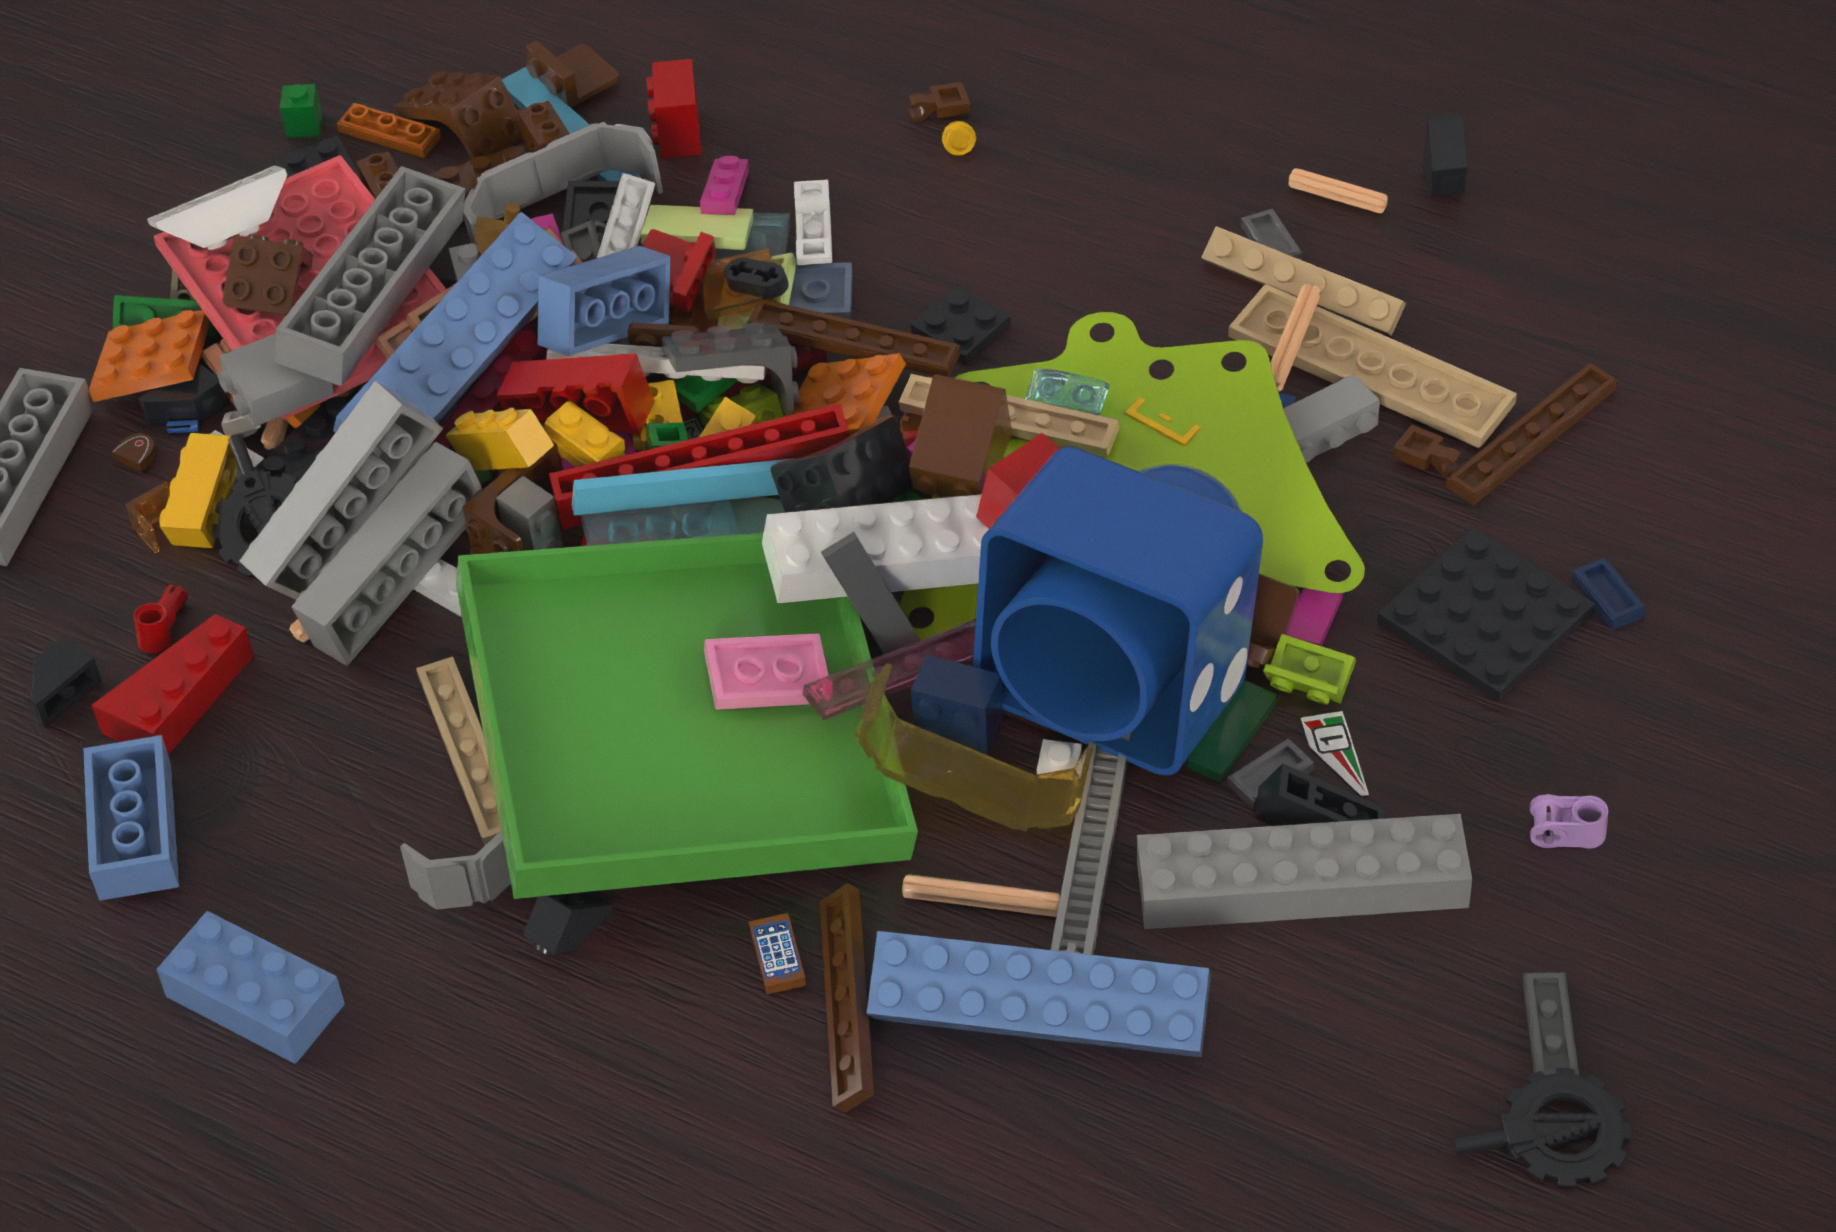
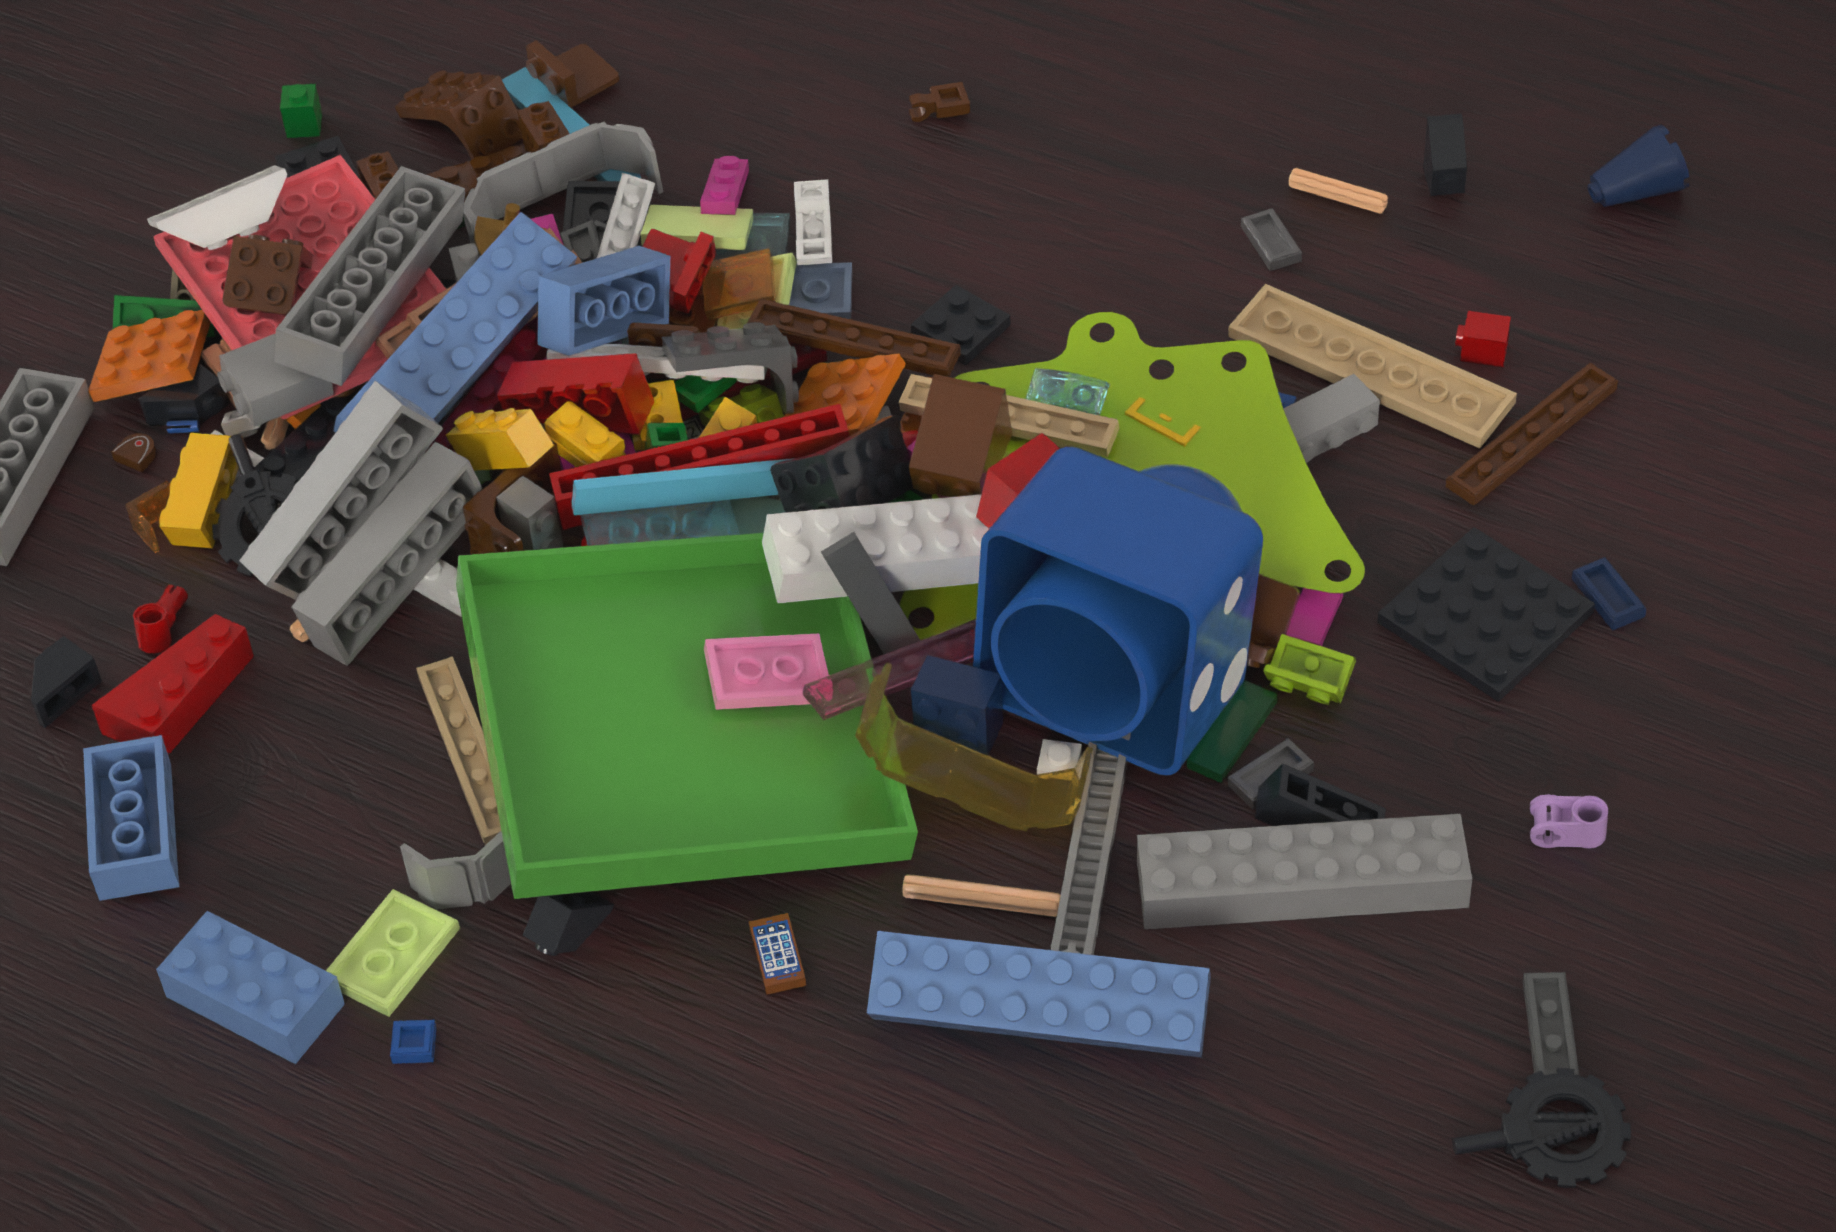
orange tile [337,103,441,158] -> none
red brick [646,59,702,158] -> none
black beam [724,258,789,299] -> none
reddish brown plate [820,883,874,1113] -> none
yellow plate [942,121,976,155] -> none
tan plate [1201,226,1406,336] -> none
light nougat axle [1270,283,1320,392] -> none
sticker [1301,711,1369,796] -> none
reddish brown plate [1393,425,1461,478] -> none
none -> yellowish green tile [326,889,460,1017]
none -> blue tile [390,1020,437,1064]
none -> red brick [1455,311,1511,367]
none -> dark blue cone [1587,125,1689,207]

